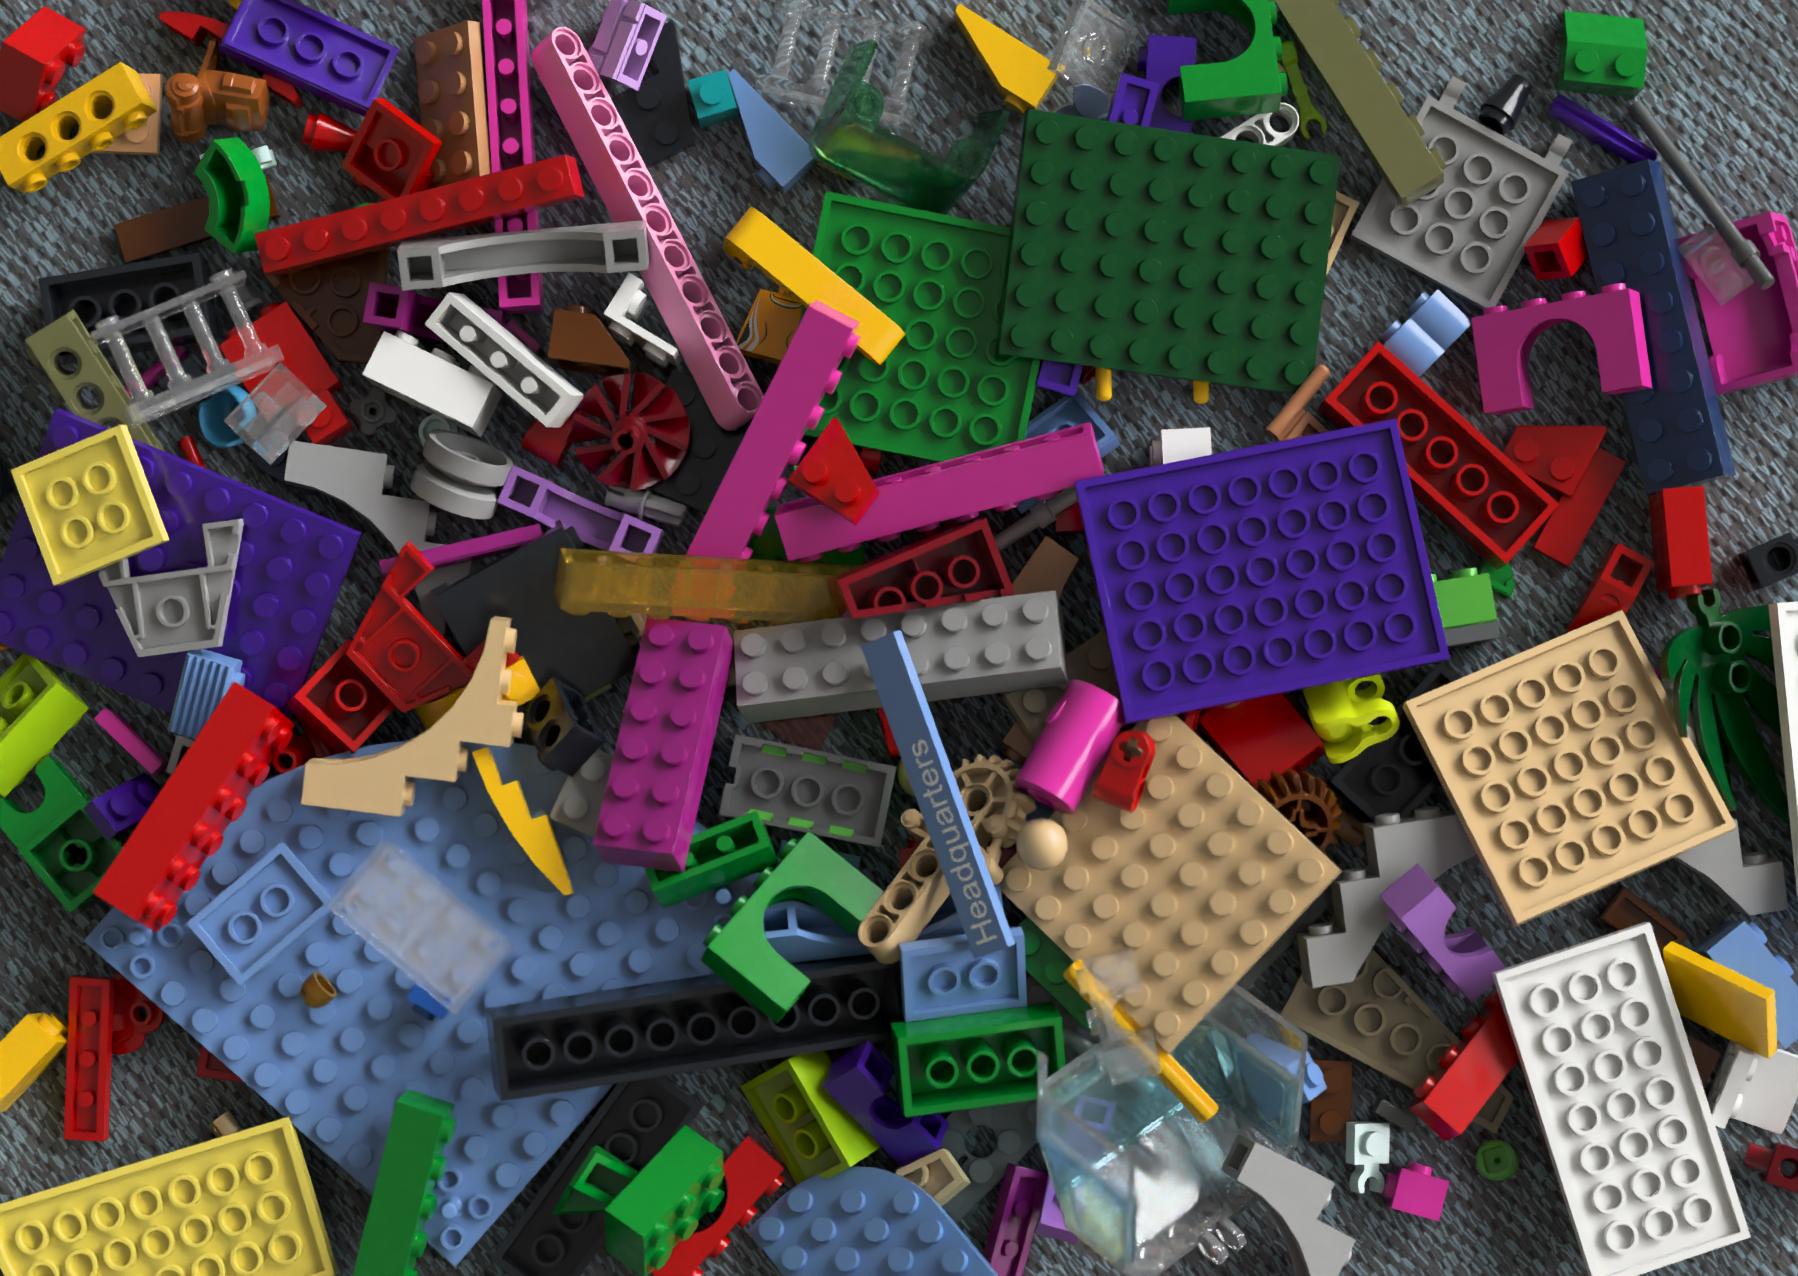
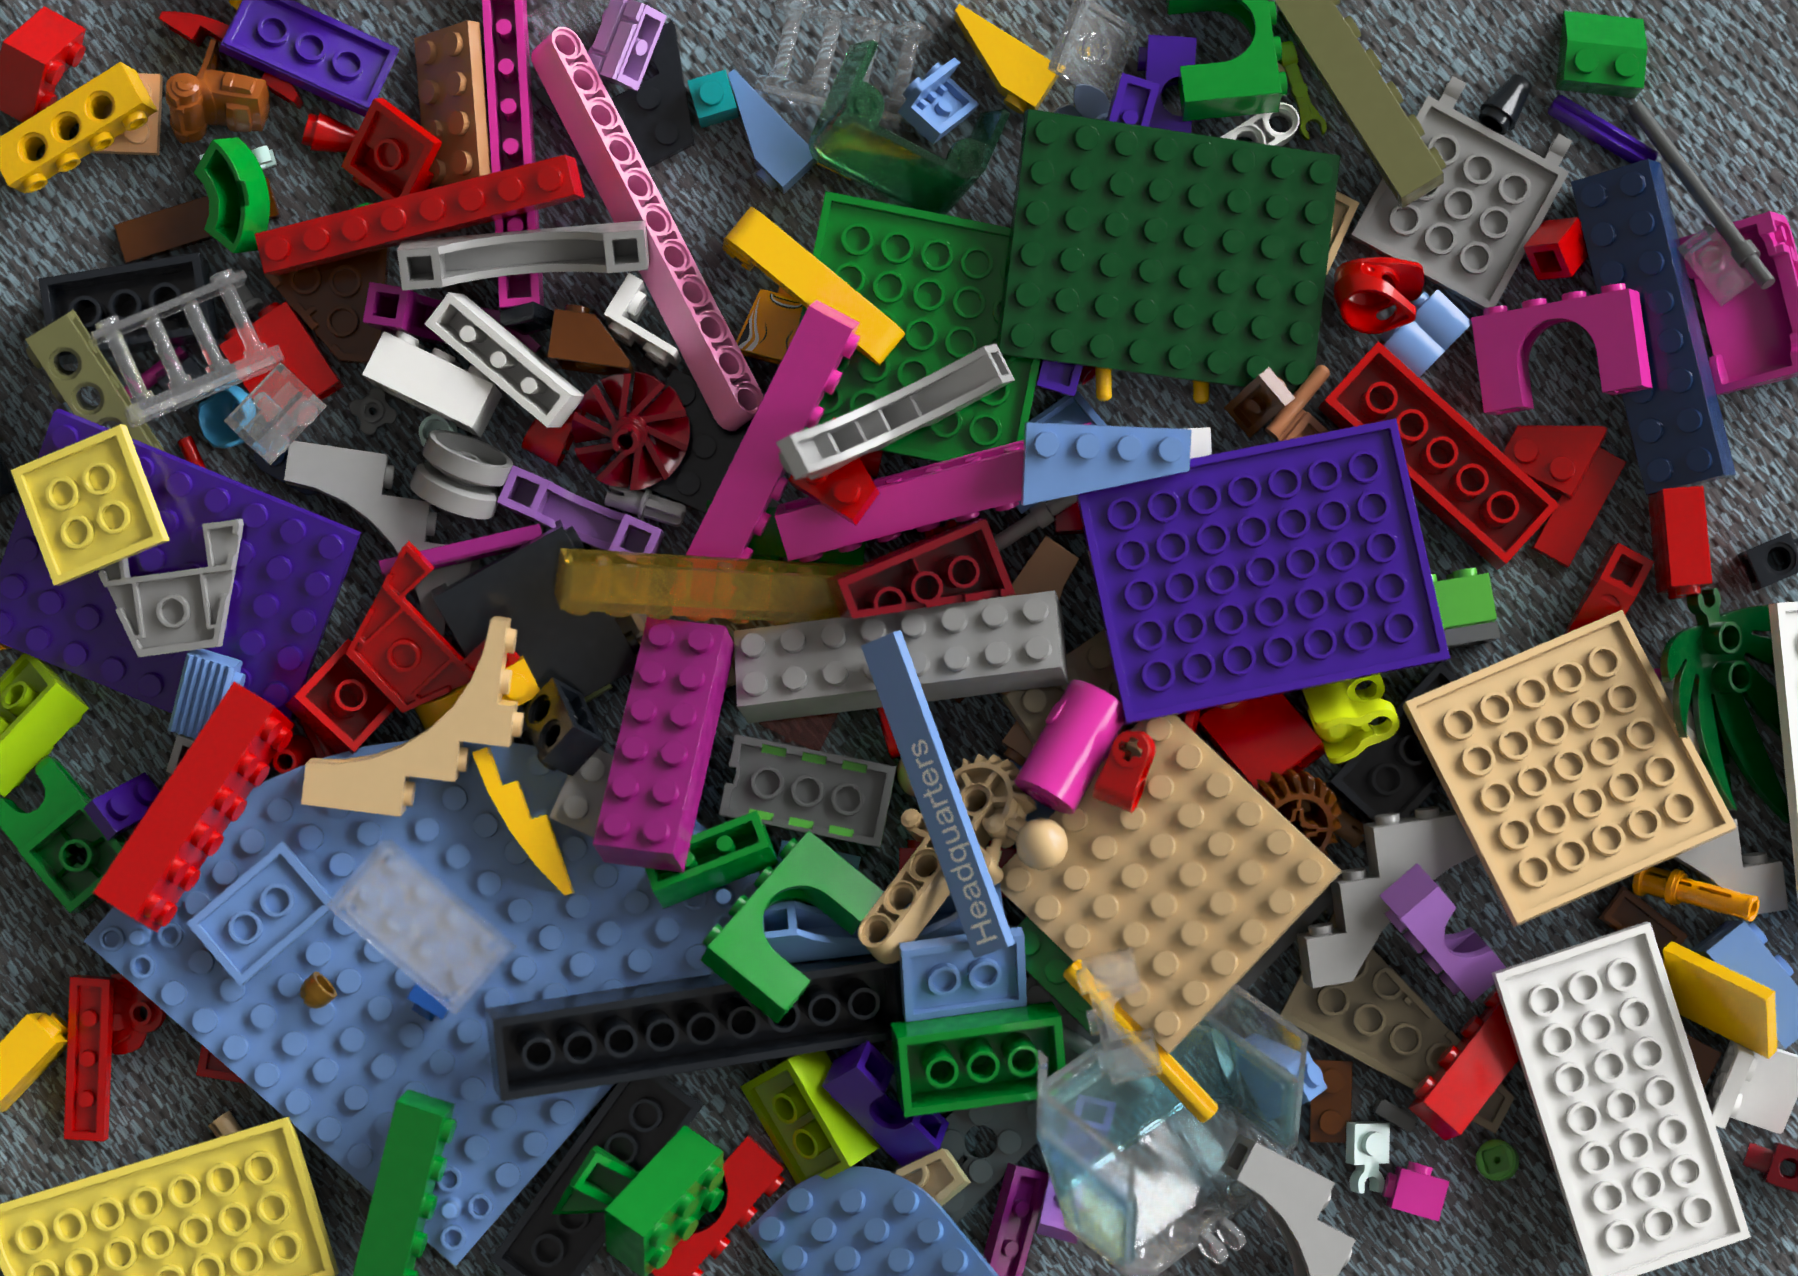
dark pink tile [94,708,169,776] -> none
red brick [292,389,355,446] -> none
green tile [1477,559,1514,598] -> none
none -> black tile [500,302,554,335]
none -> light grey arch [776,344,1015,480]
none -> medium blue bracket [898,57,979,144]
none -> medium blue wing [1021,422,1192,506]
none -> reddish brown plate [1224,367,1295,438]
none -> red helmet [1333,257,1424,334]
none -> light orange pin [1632,866,1760,922]

